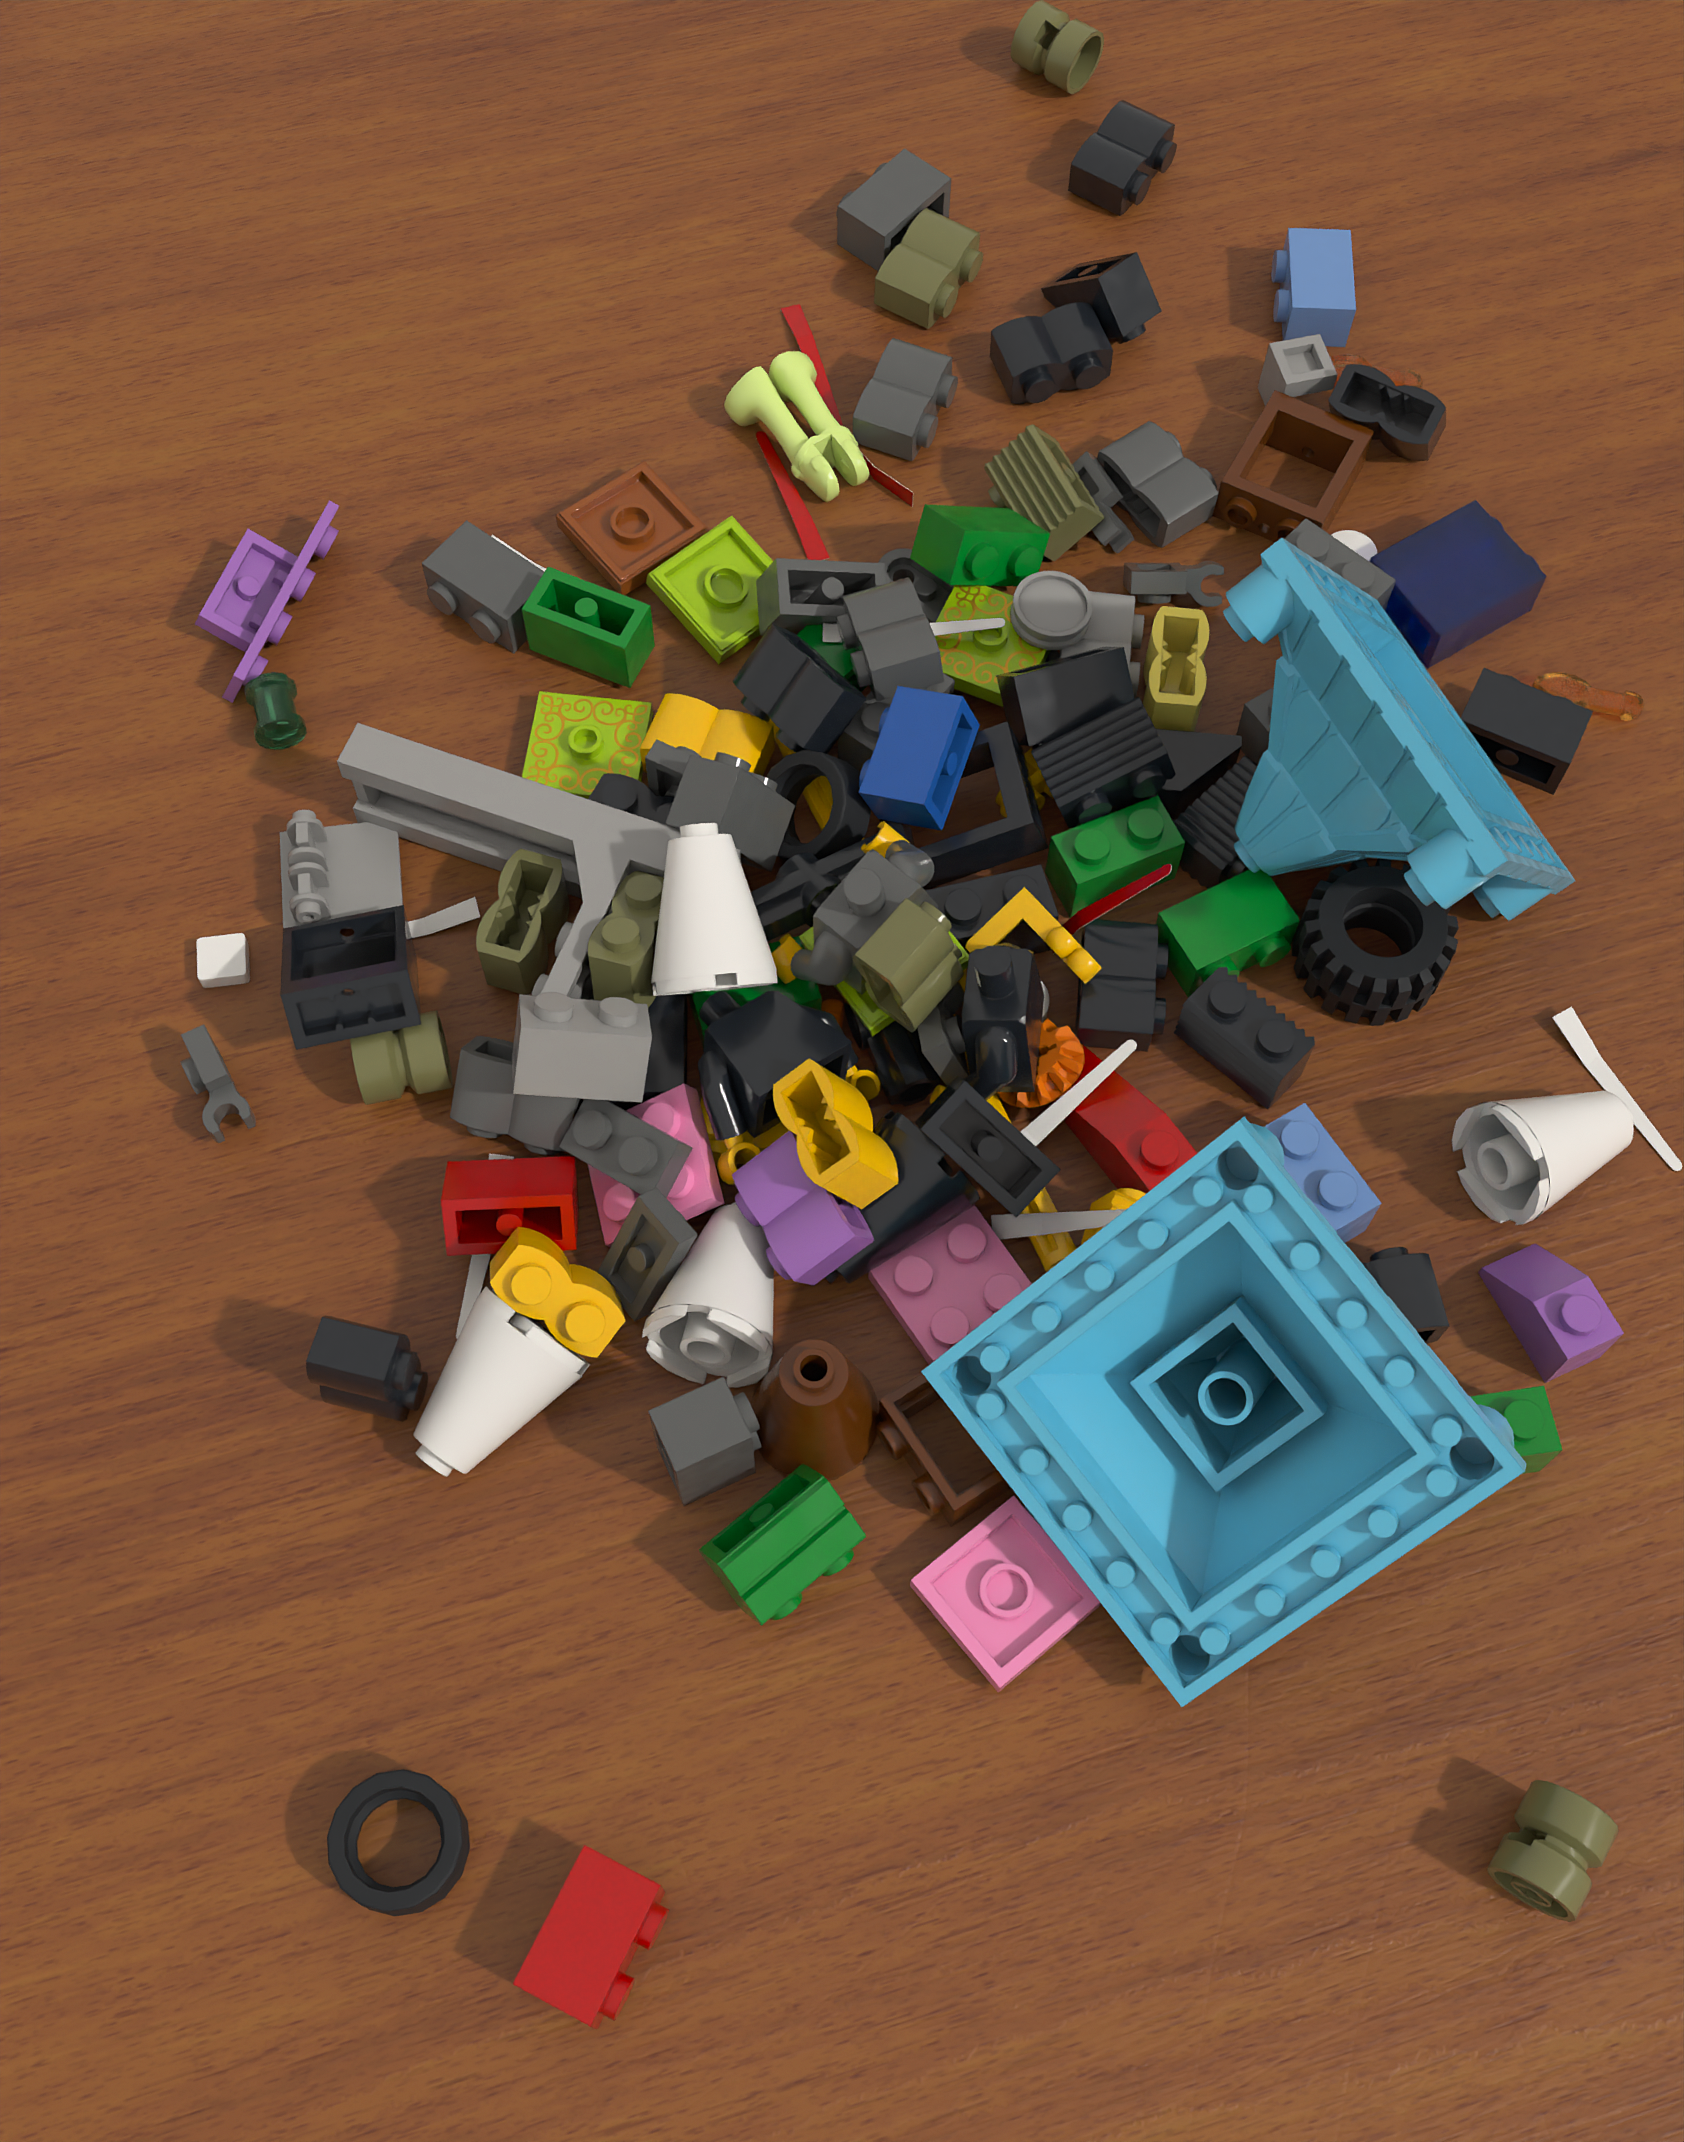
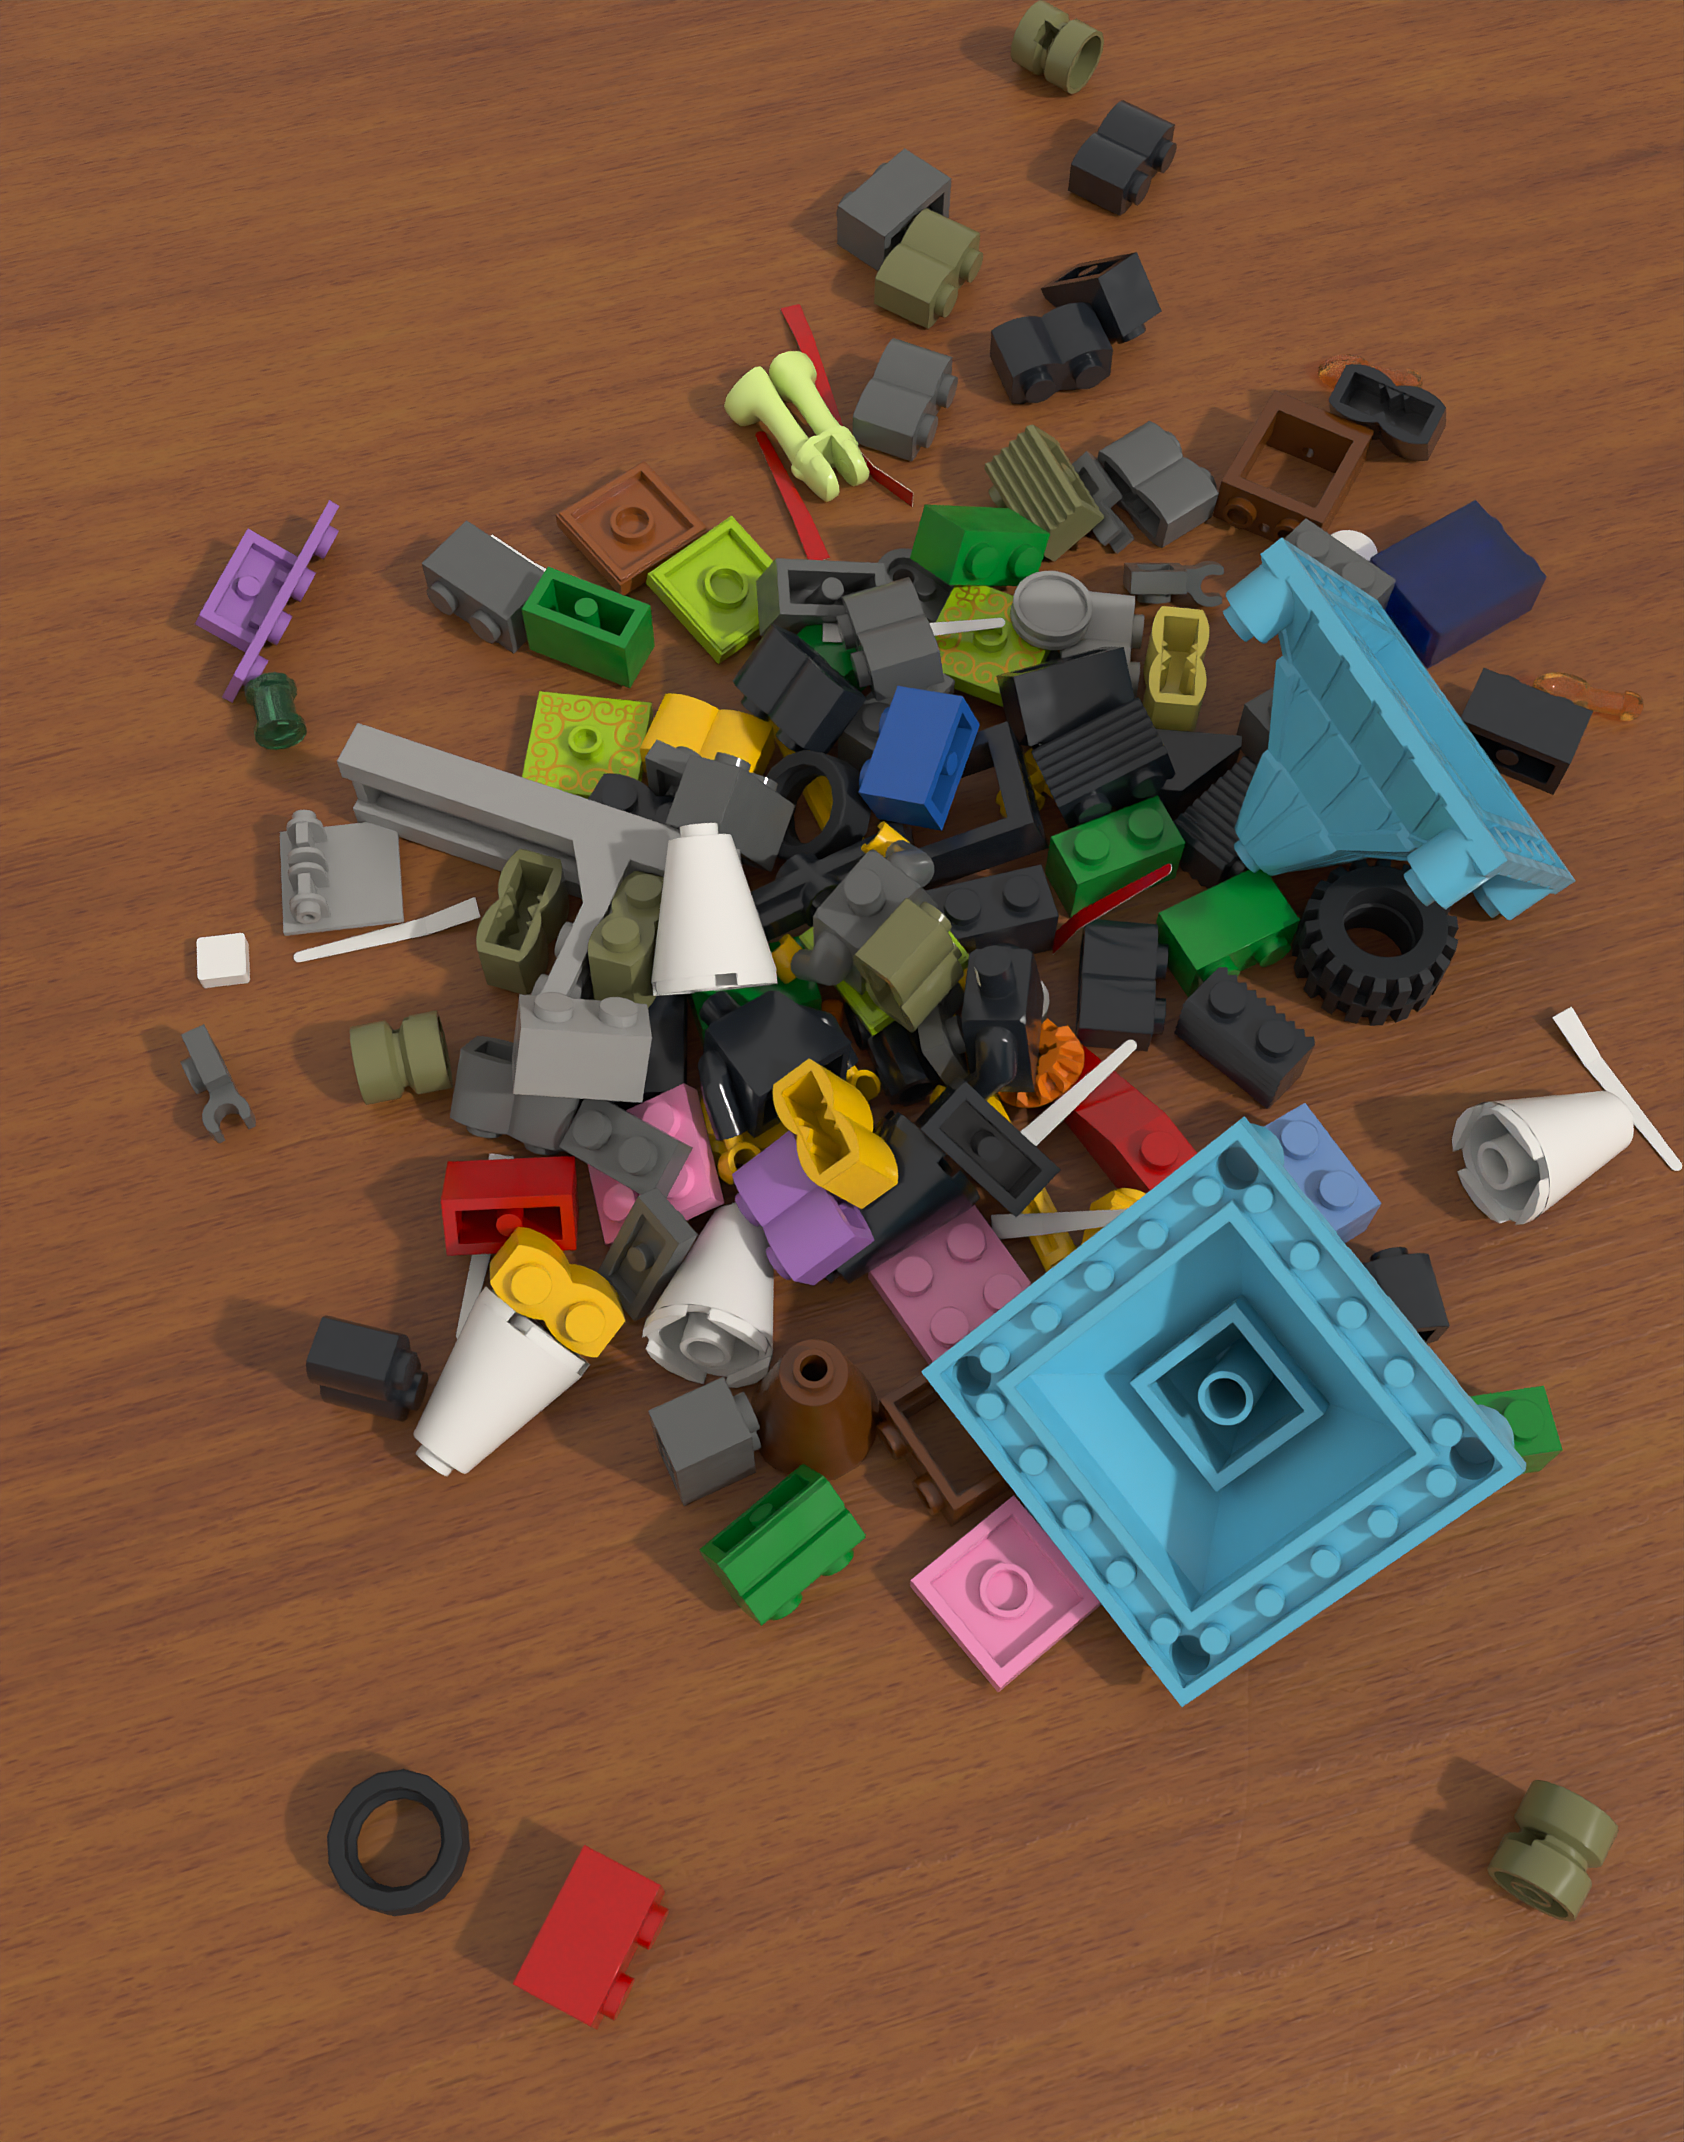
black window [280,905,421,1050] -> none
yellow piece [965,887,1103,984] -> none
light grey panel [1258,334,1338,406] -> none
medium blue brick [1271,228,1356,347] -> none
medium lavender slope [1478,1243,1624,1383] -> none

